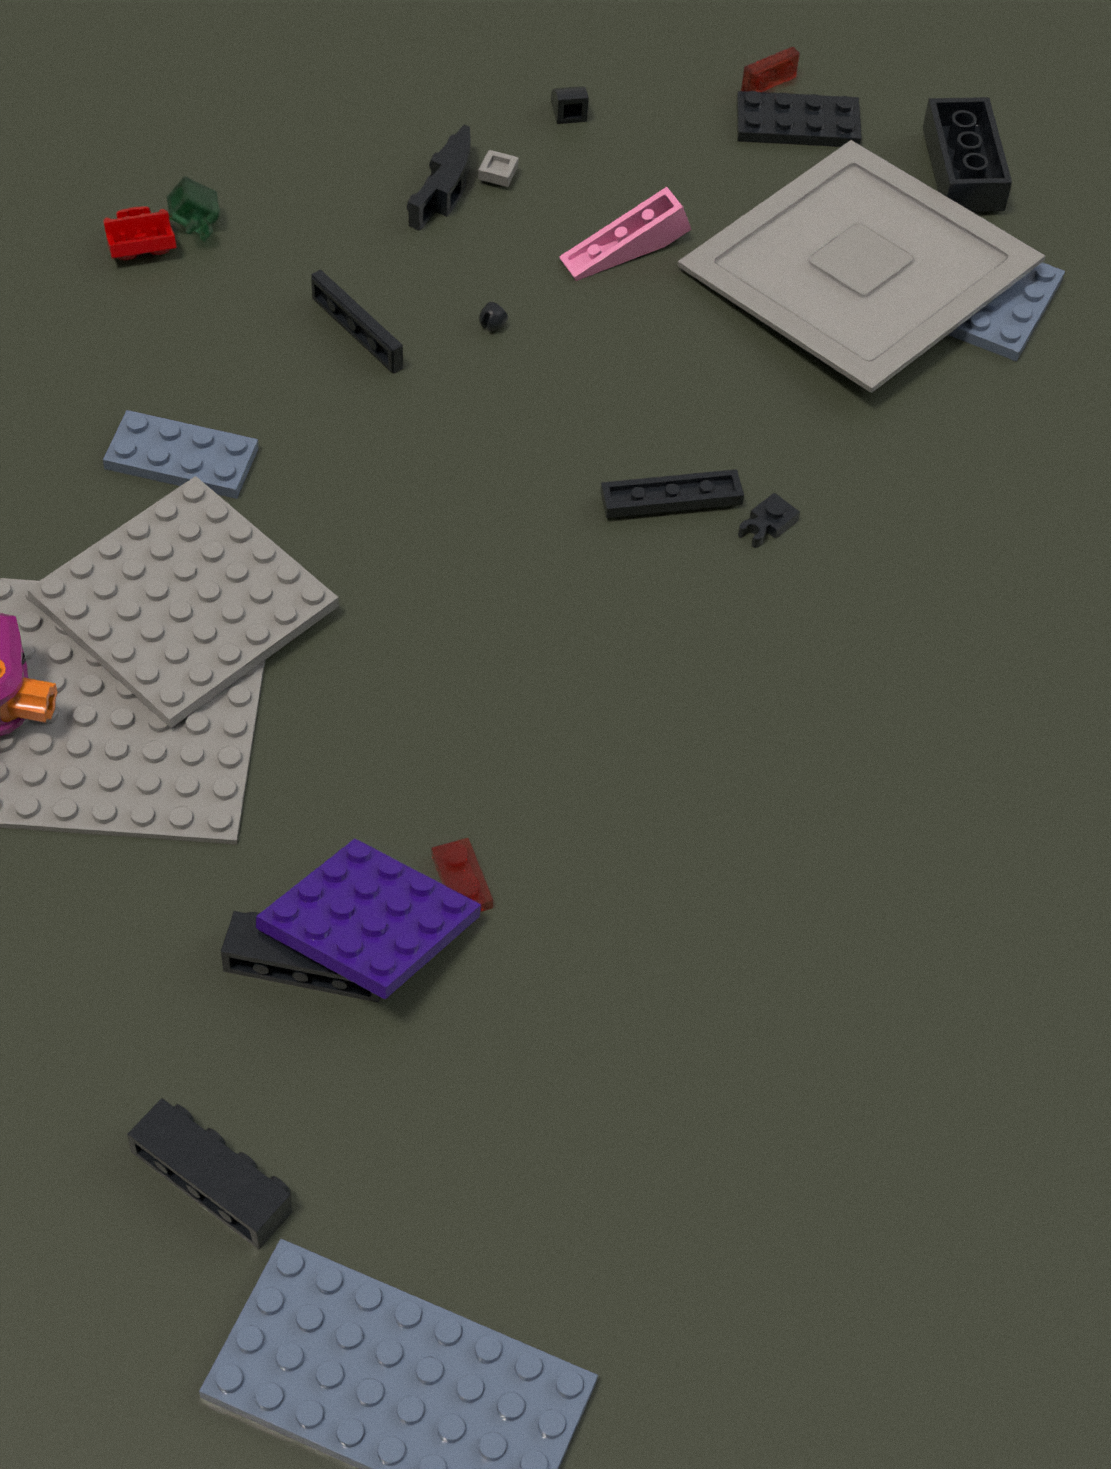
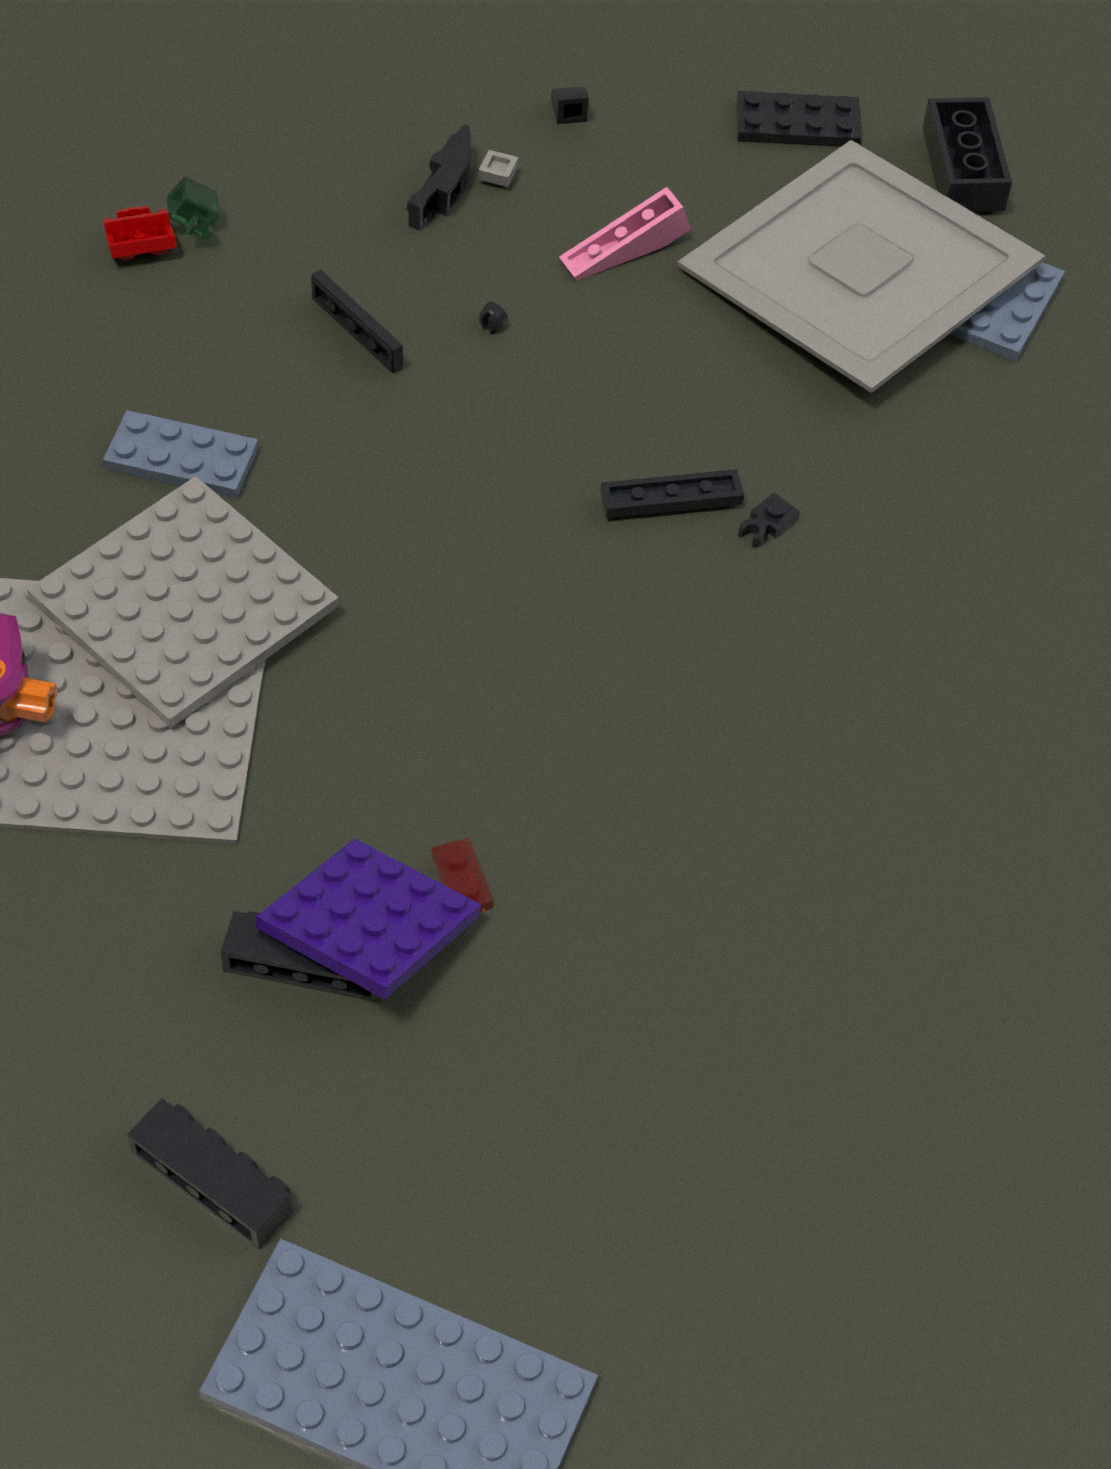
clear red plate [741,46,800,92] -> none

